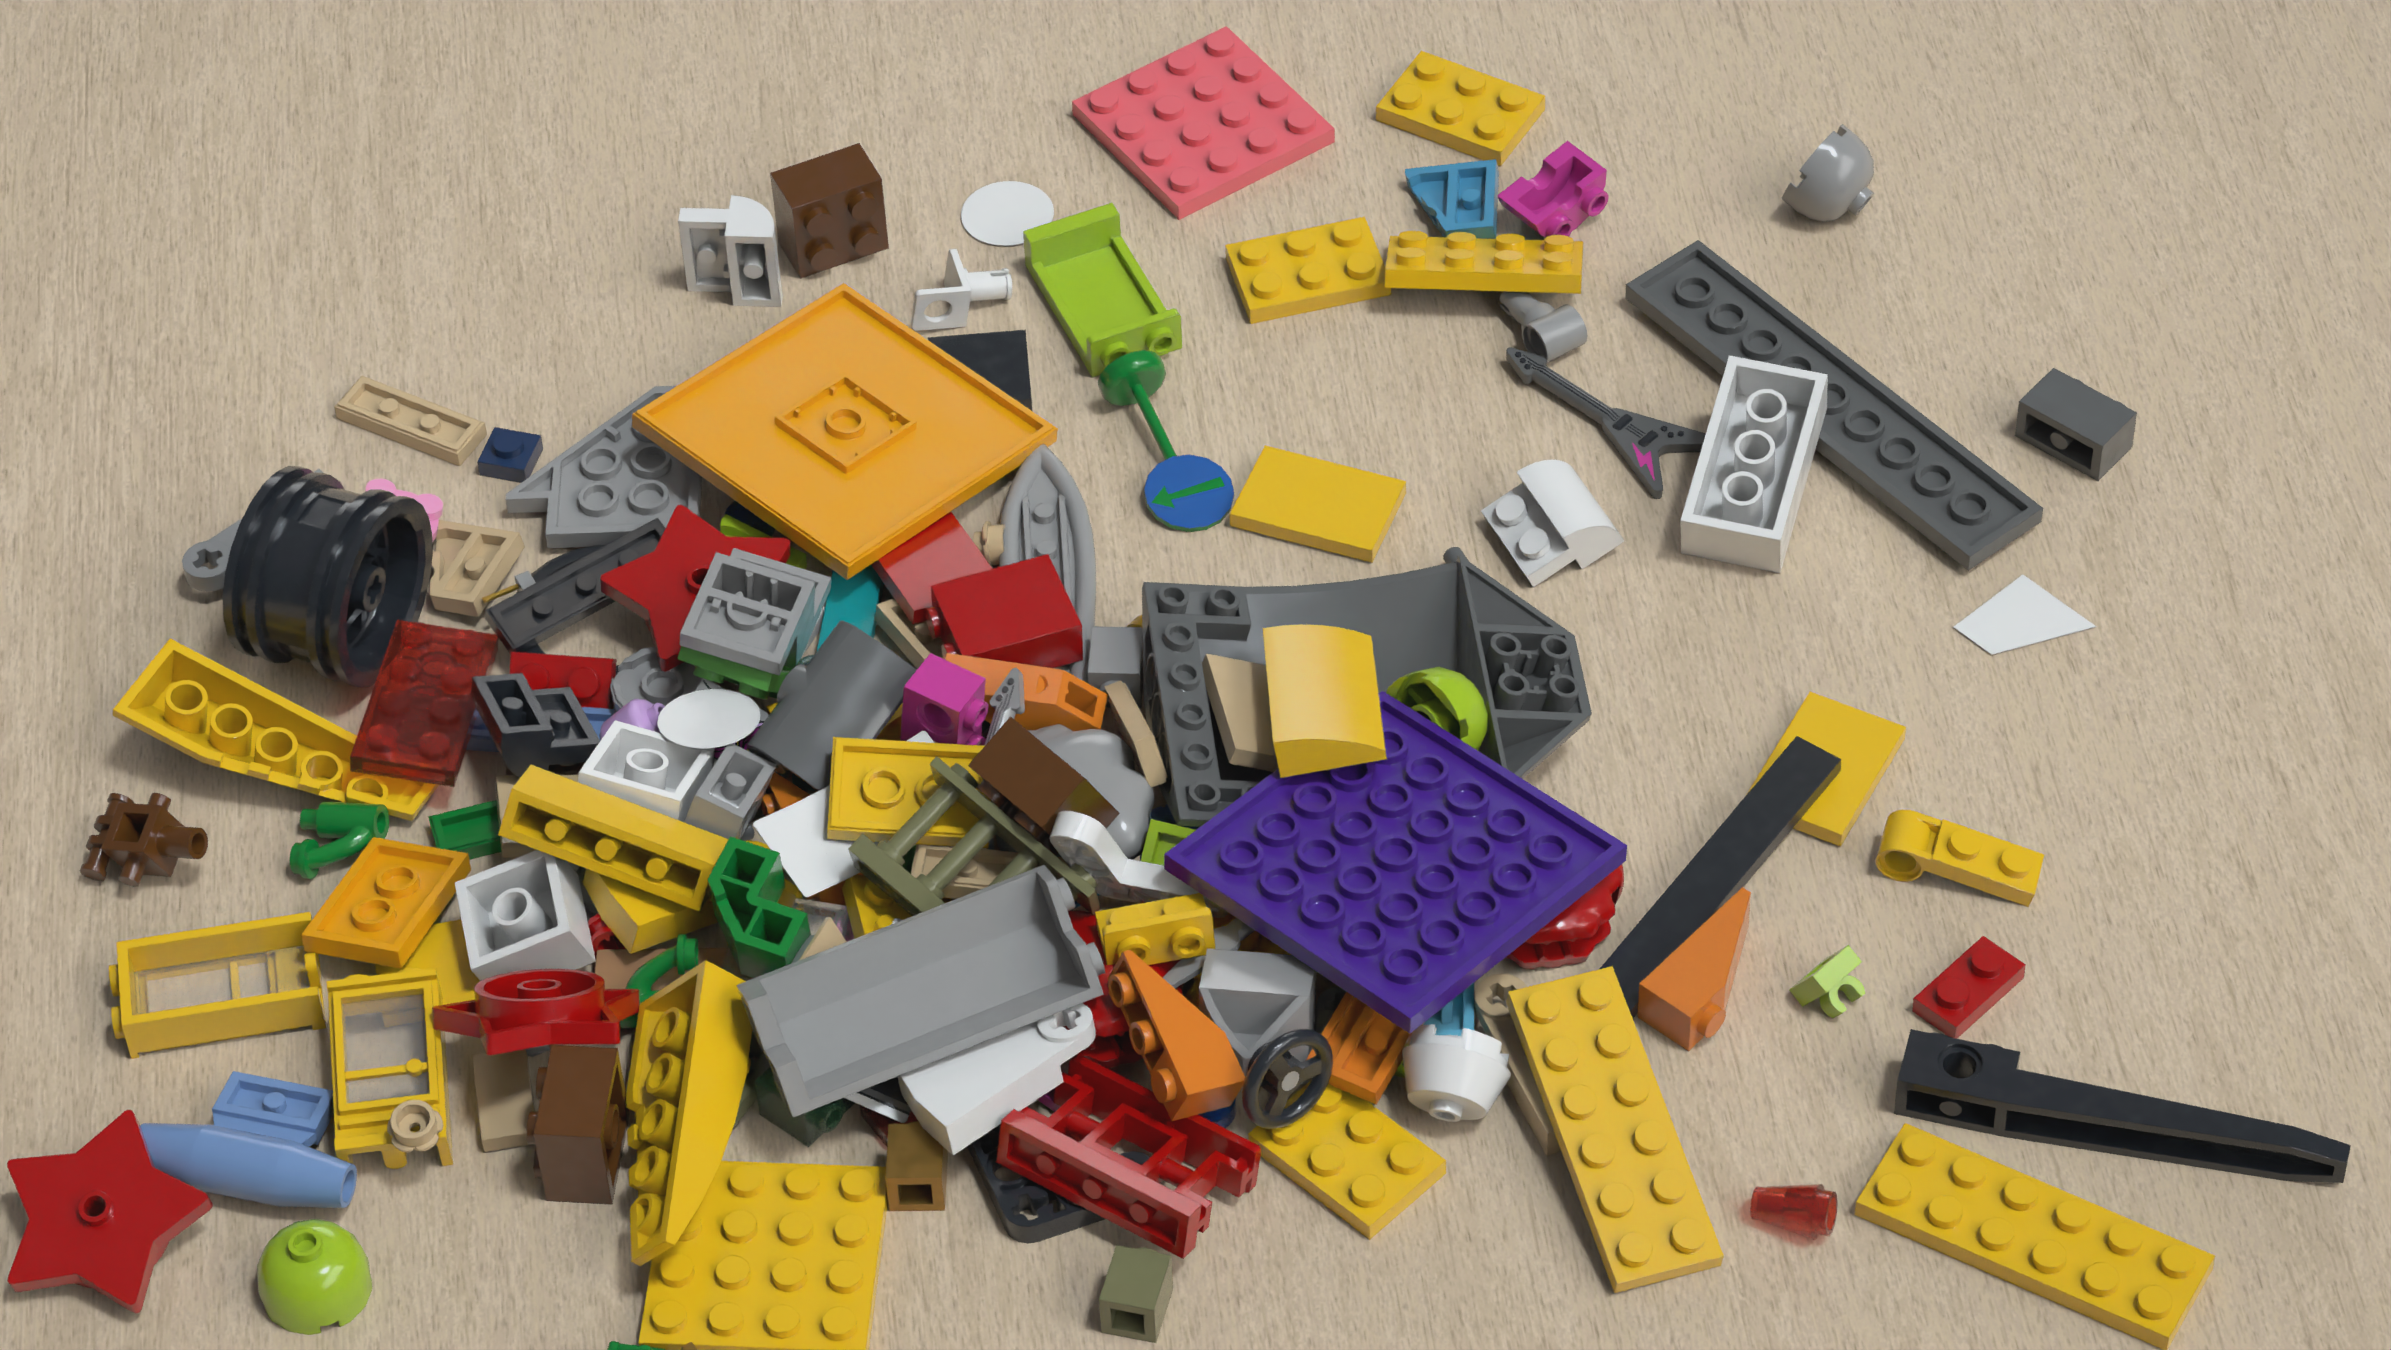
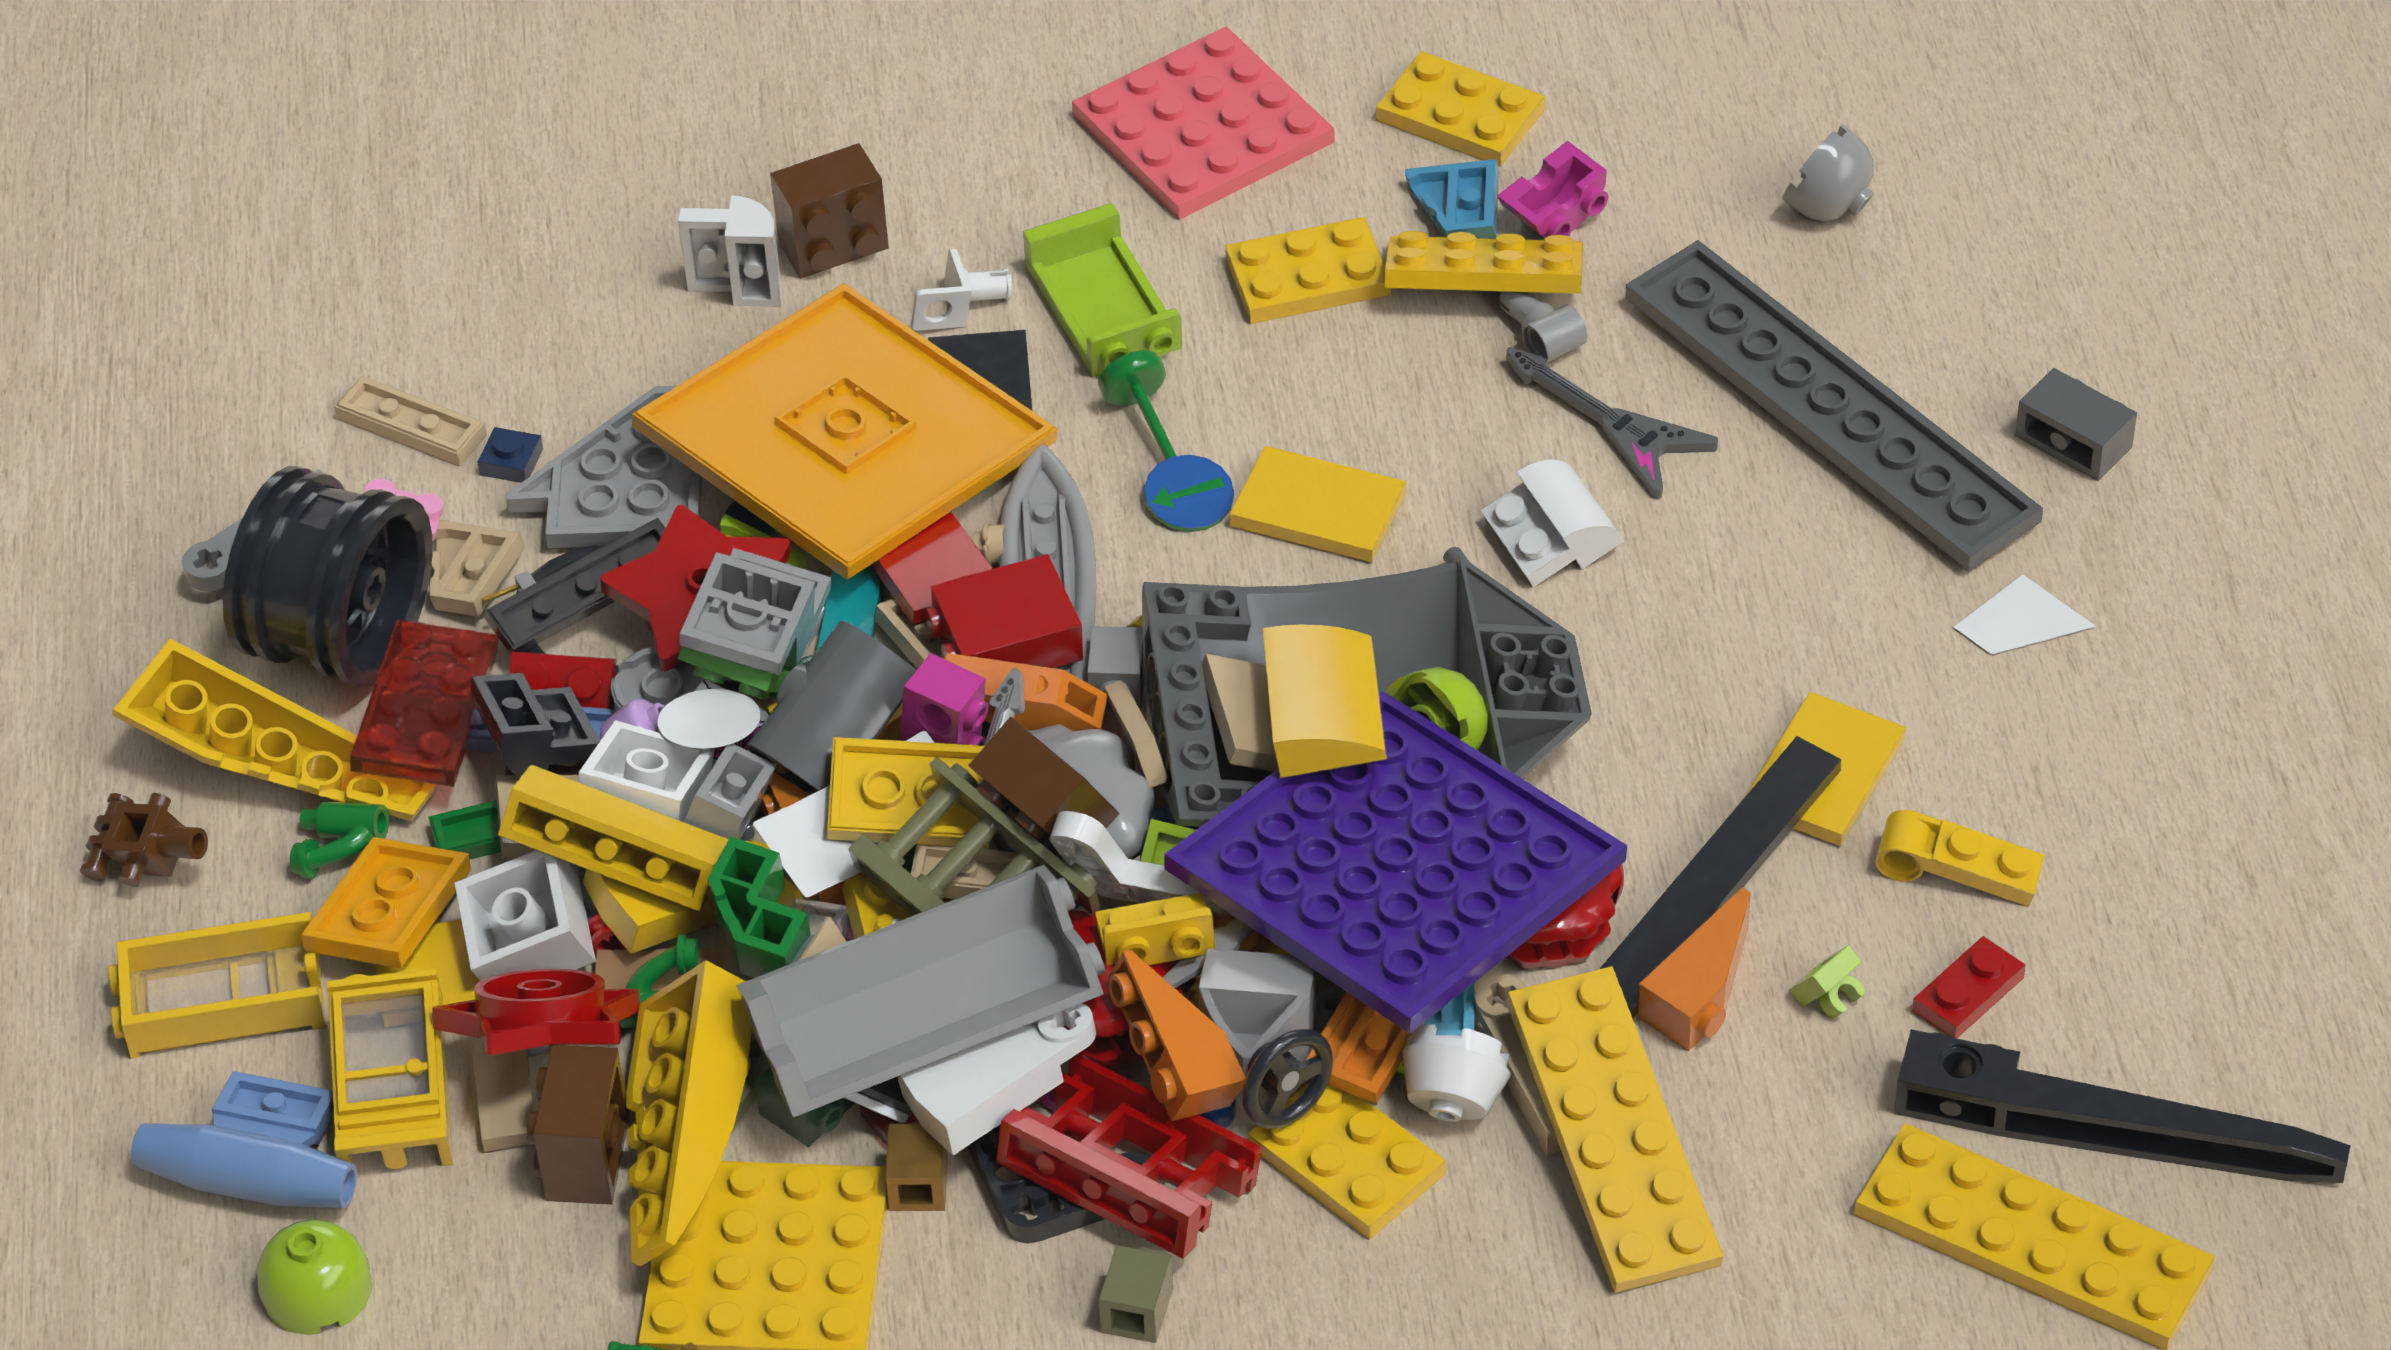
red plate [7,1109,213,1314] -> none
tan plate [387,1100,443,1153] -> none
white sticker [961,181,1054,246] -> none
white brick [1680,356,1828,573] -> none
clear red cone [1750,1184,1838,1240] -> none

